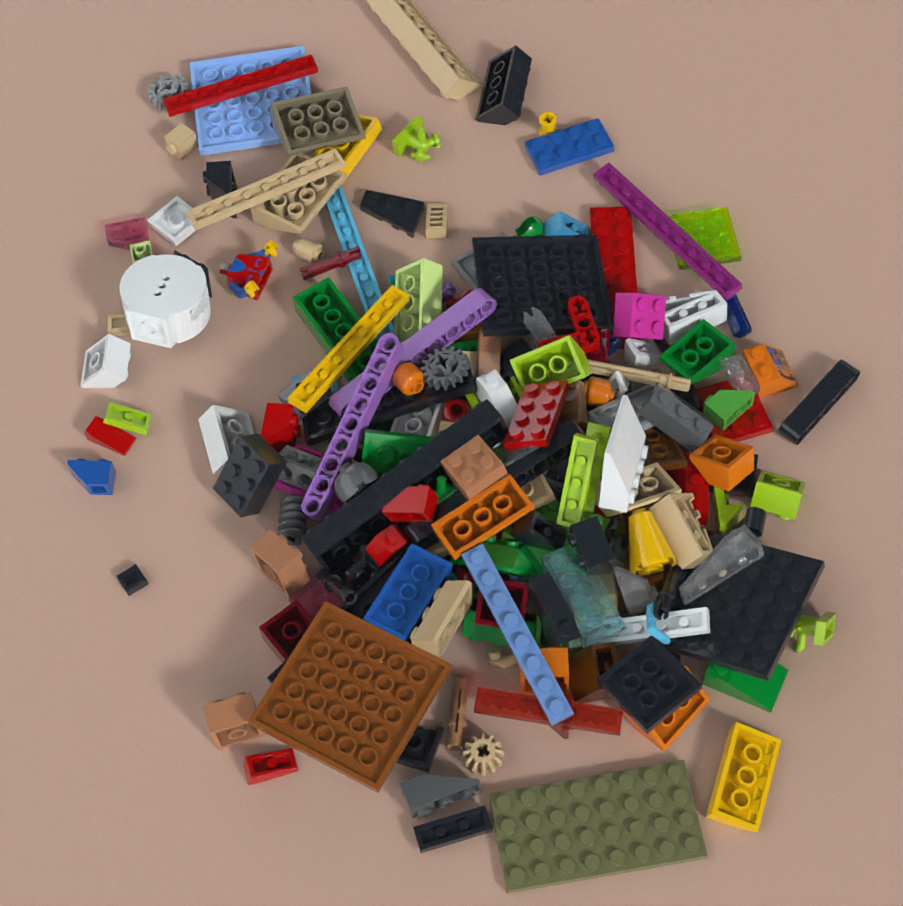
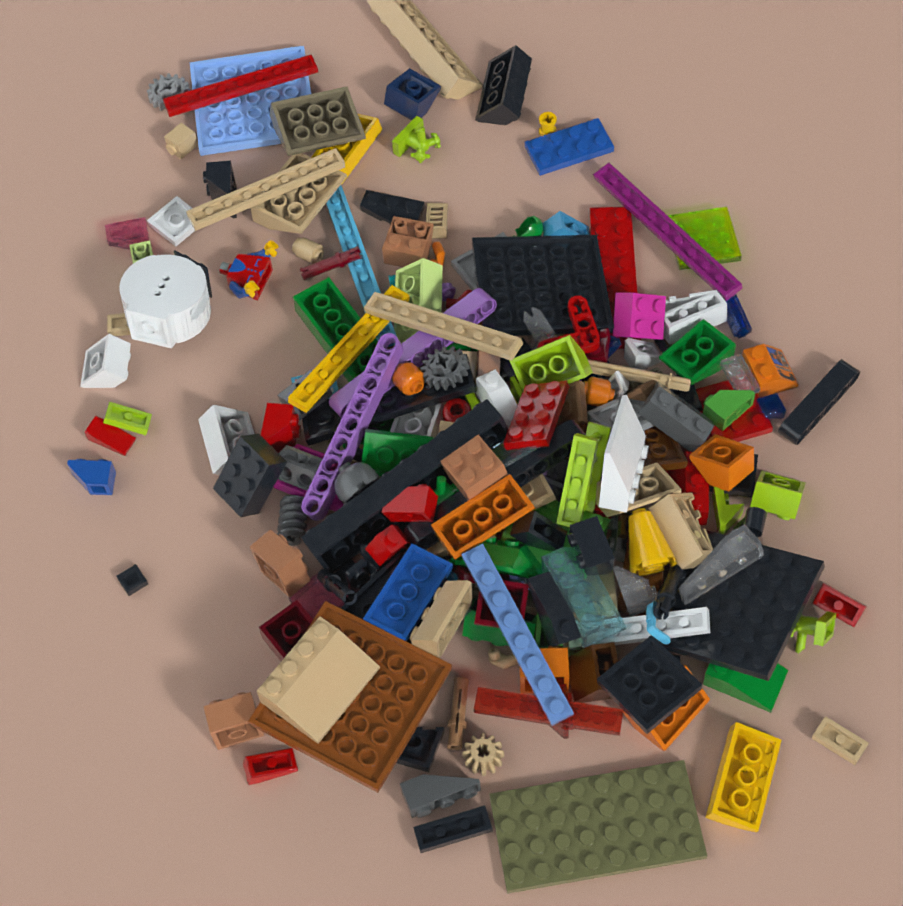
none -> tan slope [257,616,380,744]
none -> tan plate [364,292,523,361]
none -> nougat slope [382,216,434,267]
none -> dark blue slope [384,68,441,120]
none -> orange arm [430,242,445,266]
none -> medium nougat slope [627,380,656,401]
none -> clear blue slope [756,393,786,419]
none -> red slope [812,583,867,627]
none -> tan plate [812,716,869,765]

